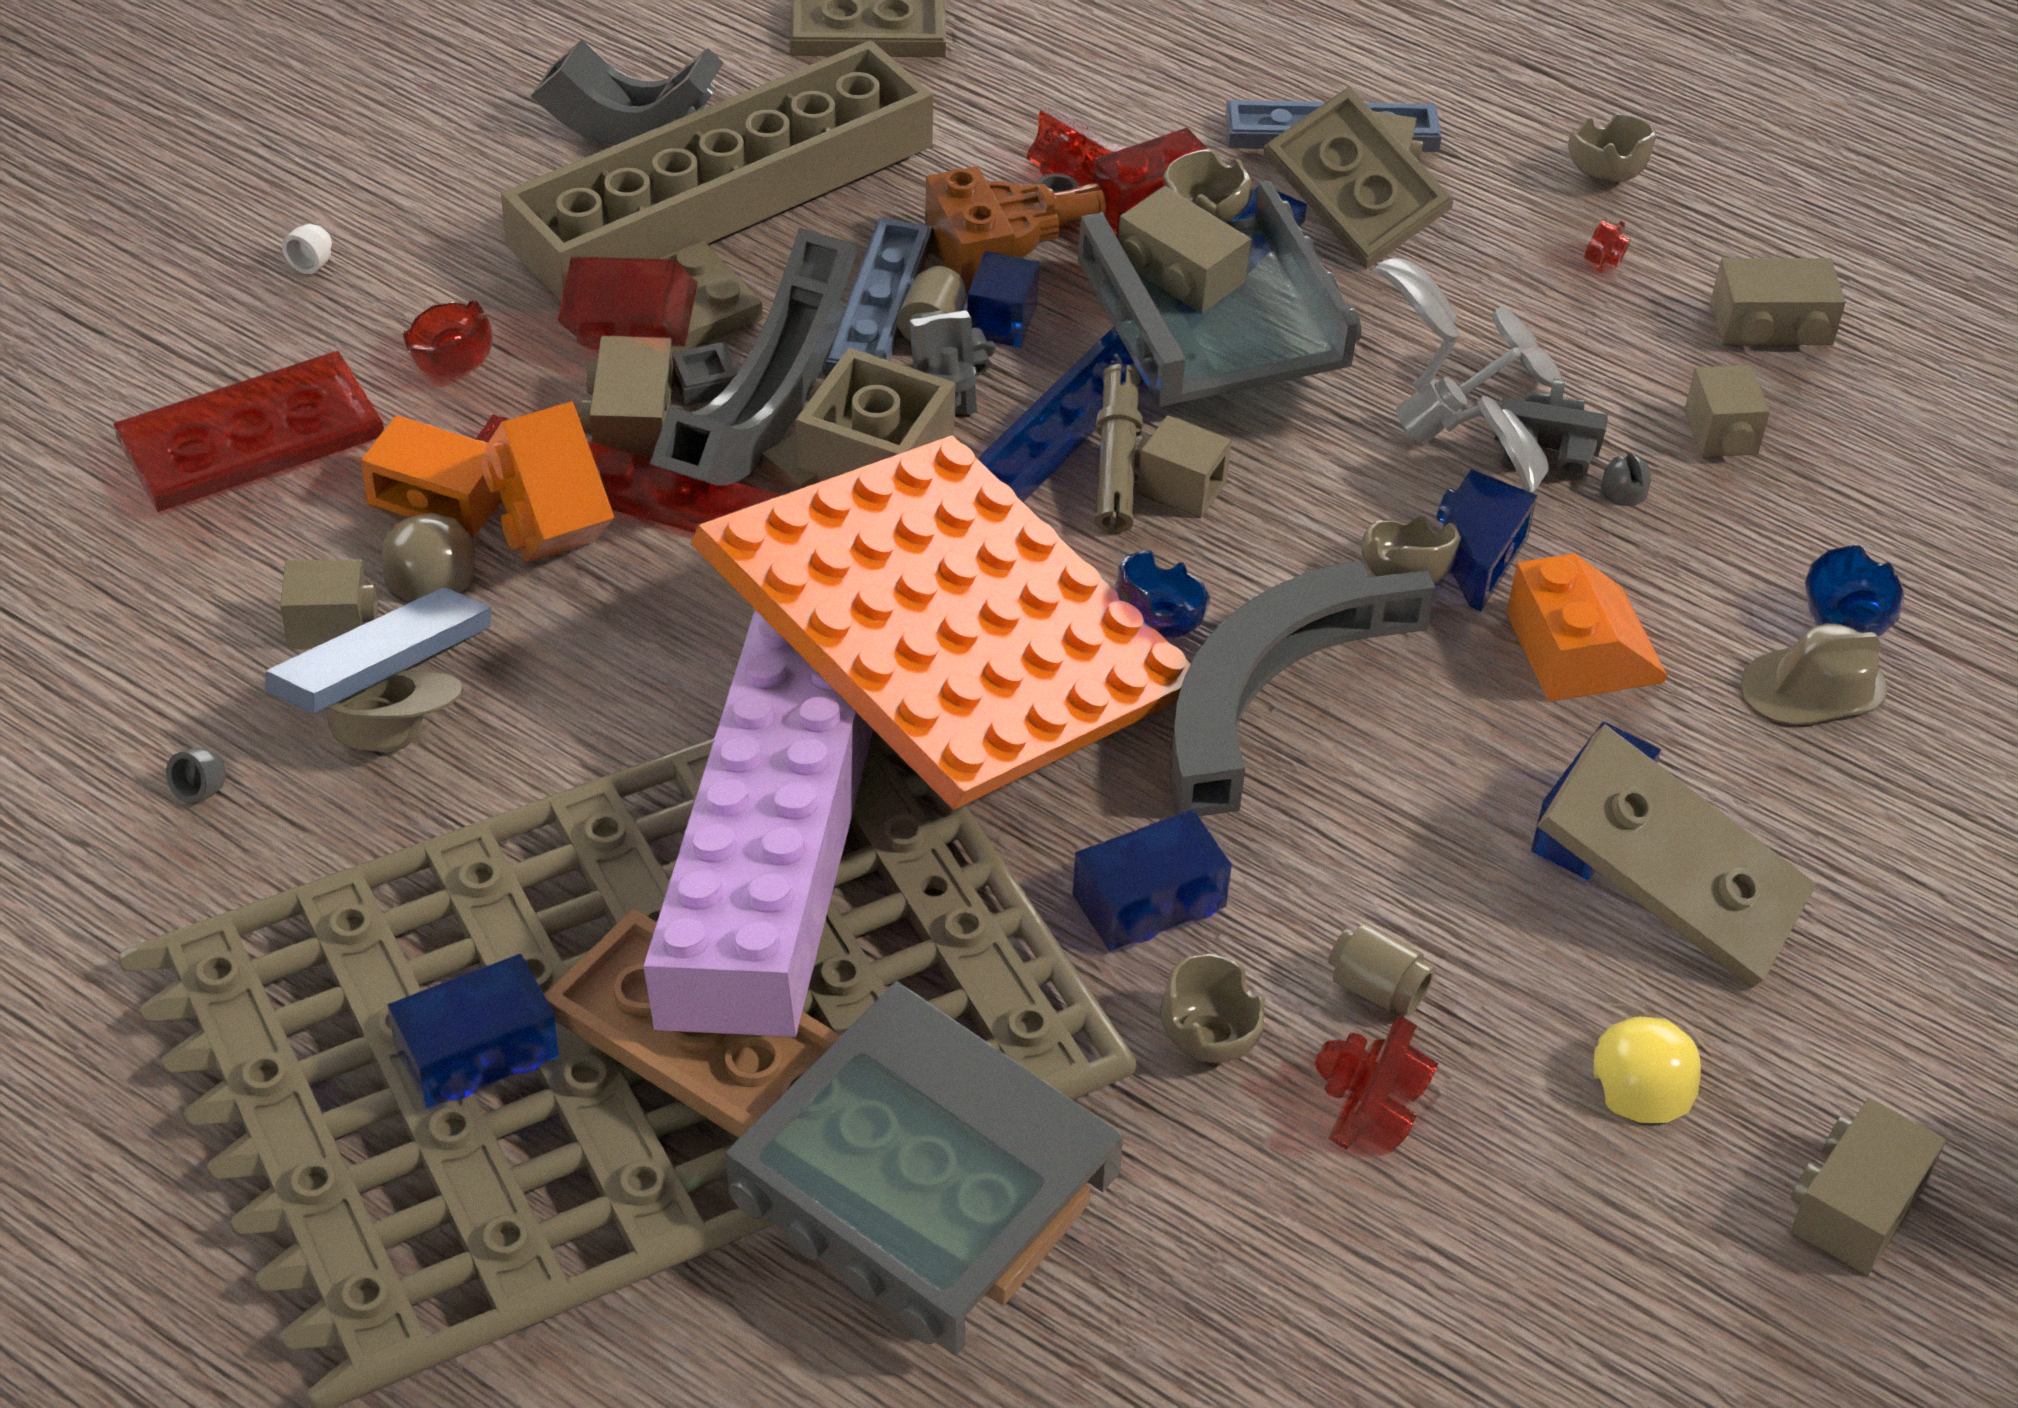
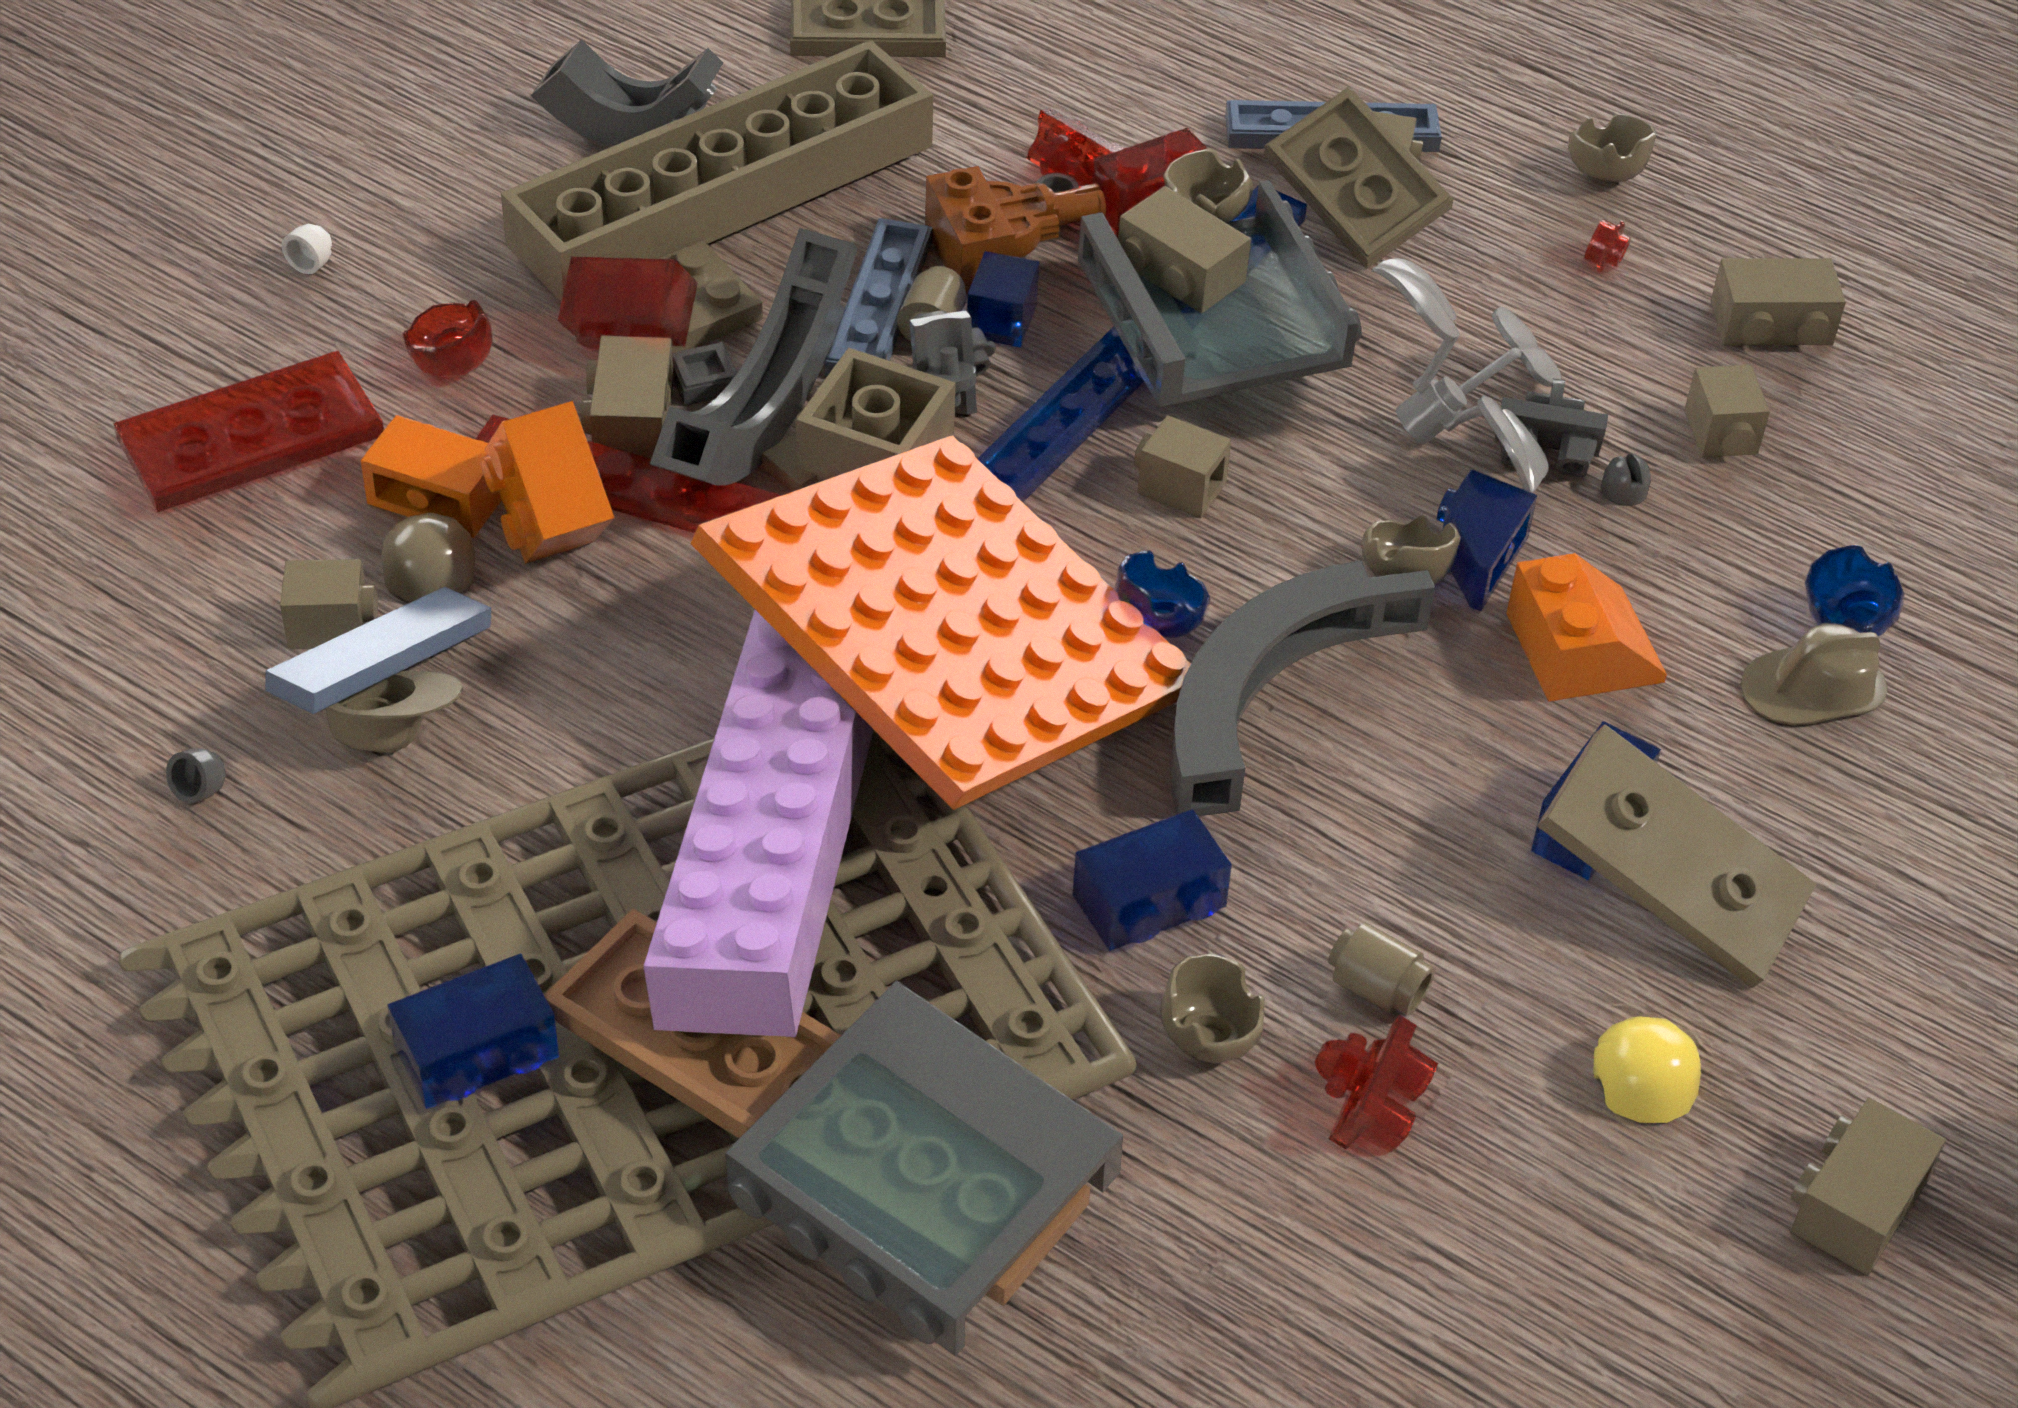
dark tan pin [1095,364,1143,533] -> none

